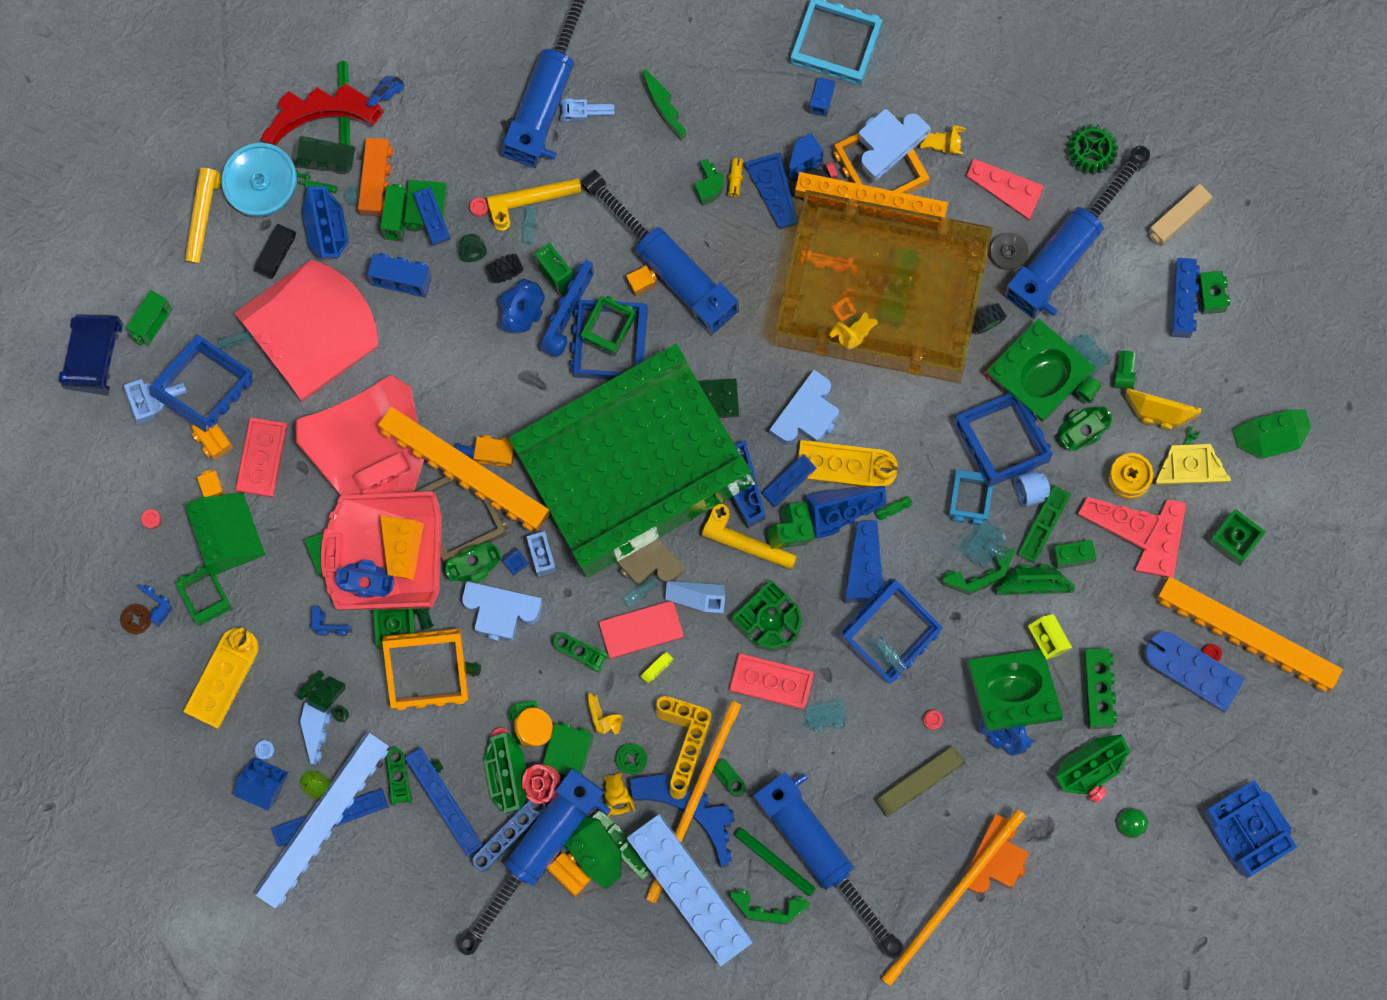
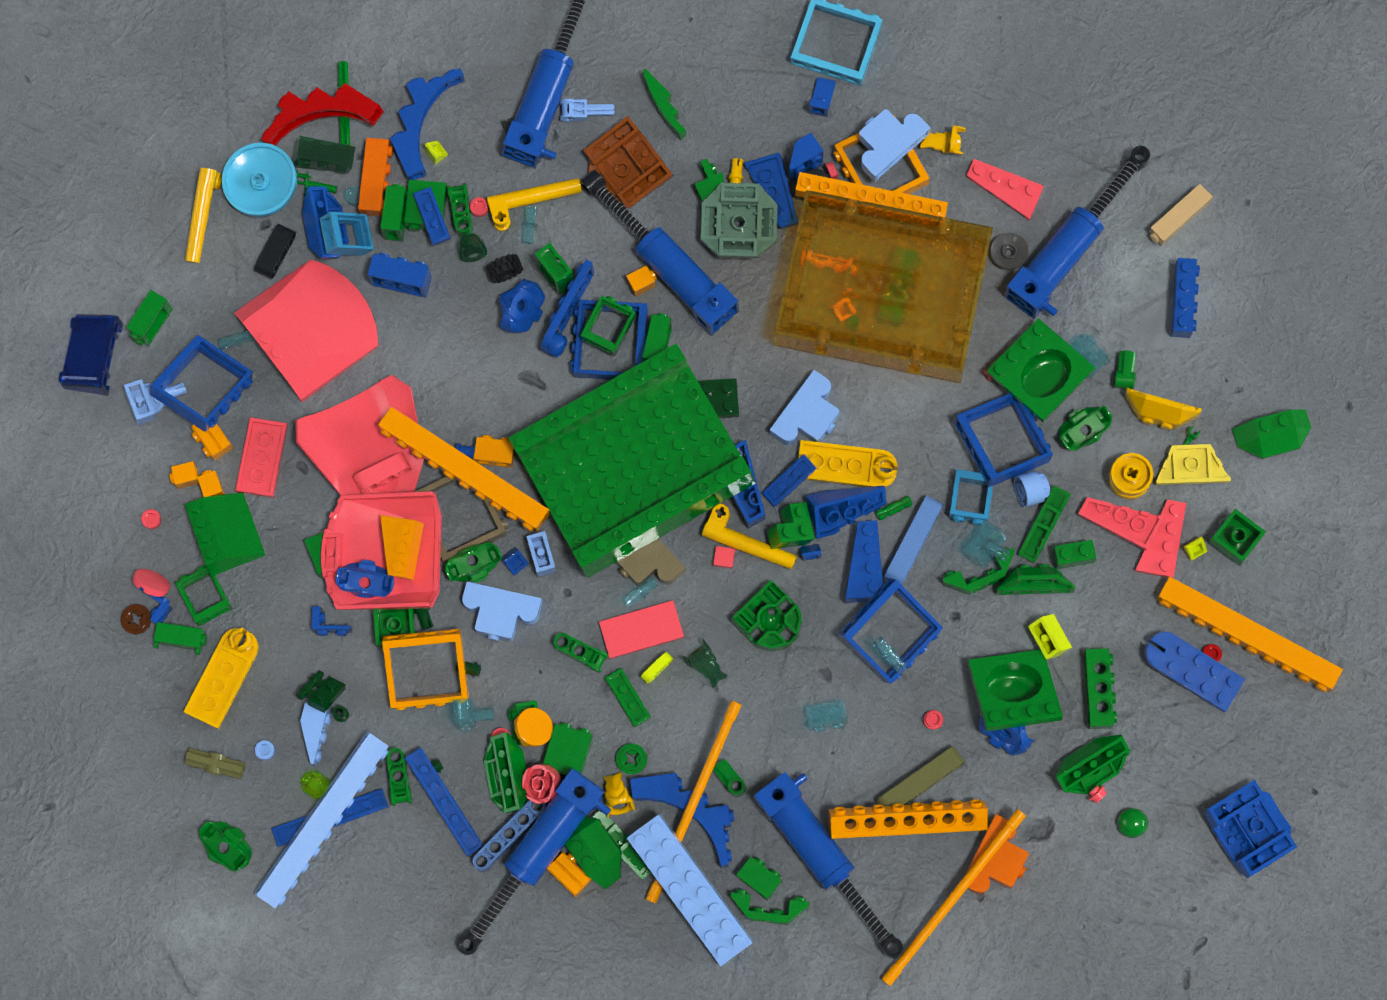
blue slope [233,757,289,811] -> none
blue piece [367,76,405,107] -> none
yellow hair [588,693,623,735] -> none
yellow beam [655,696,711,799] -> none
light blue slope [665,581,725,613] -> none
coral tile [729,653,814,710] -> none
green axle [735,828,815,896] -> none
yellow hair [829,312,878,349] -> none
black wheel [970,303,1007,334] -> none
green gear [1067,124,1118,174] -> none
green piece [1076,376,1102,404] -> none
green brick [1198,271,1230,314] -> none
none -> coral tile [132,569,171,597]
none -> green brick [153,622,207,655]
none -> light orange brick [169,461,199,489]
none -> olive piece [185,748,246,780]
none -> green piece [199,821,252,871]
none -> dark azure window [319,212,373,256]
none -> blue arch [390,69,465,180]
none -> neon yellow slope [424,141,448,165]
none -> green piece [447,182,473,238]
none -> clear light blue brick [453,699,494,732]
none -> dark orange slope [584,116,674,209]
none -> green tile [605,668,651,728]
none -> green window [642,313,672,362]
none -> clear green hair [682,639,727,688]
none -> sand green piece [701,183,777,258]
none -> coral tile [713,546,735,569]
none -> green brick [736,857,782,901]
none -> blue slope [800,544,821,561]
none -> light orange brick [829,799,988,839]
none -> medium blue beam [884,495,944,585]
none -> neon yellow slope [1182,537,1208,561]

